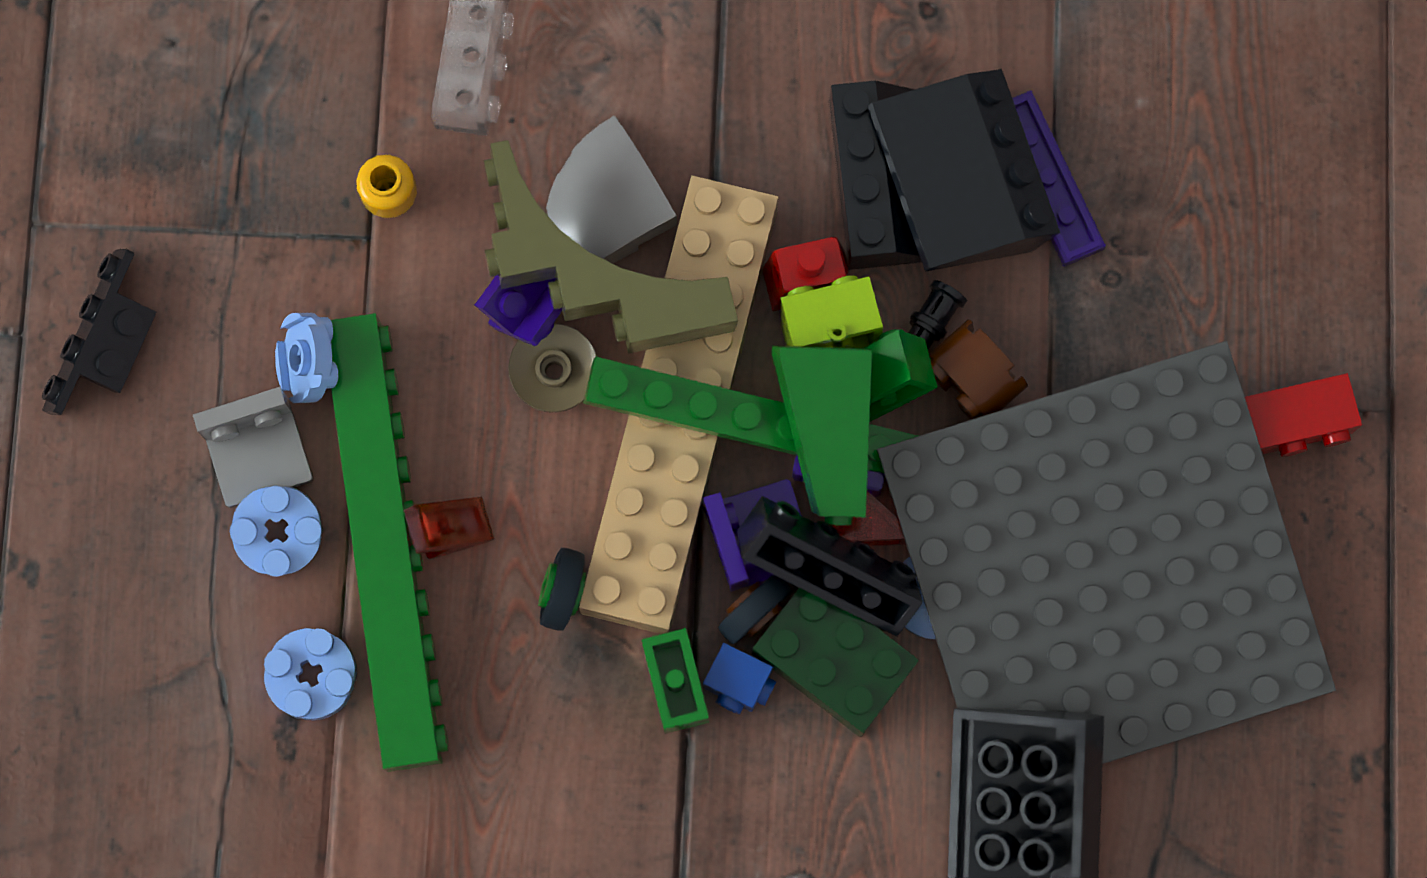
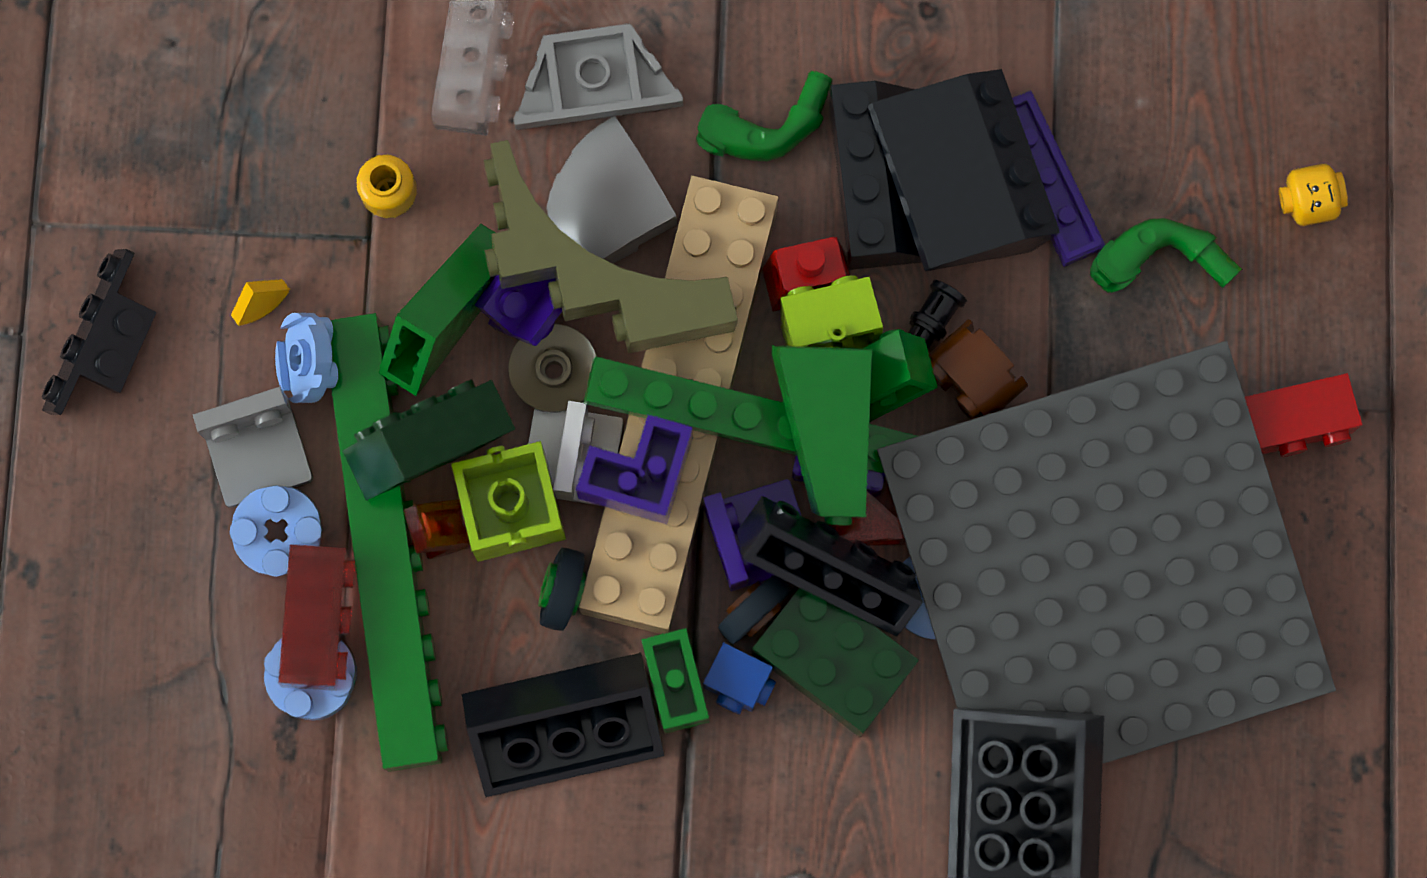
none -> yellow tile [231,279,290,326]
none -> clear red brick [278,544,355,691]
none -> dark green brick [343,379,515,501]
none -> green slope [378,223,496,396]
none -> lime brick [451,441,566,562]
none -> black slope [462,653,664,798]
none -> light grey wing [514,24,683,130]
none -> white bracket [528,401,623,506]
none -> dark purple brick [576,415,693,525]
none -> green piece [696,71,833,162]
none -> green piece [1090,218,1242,293]
none -> yellow head [1279,164,1348,226]

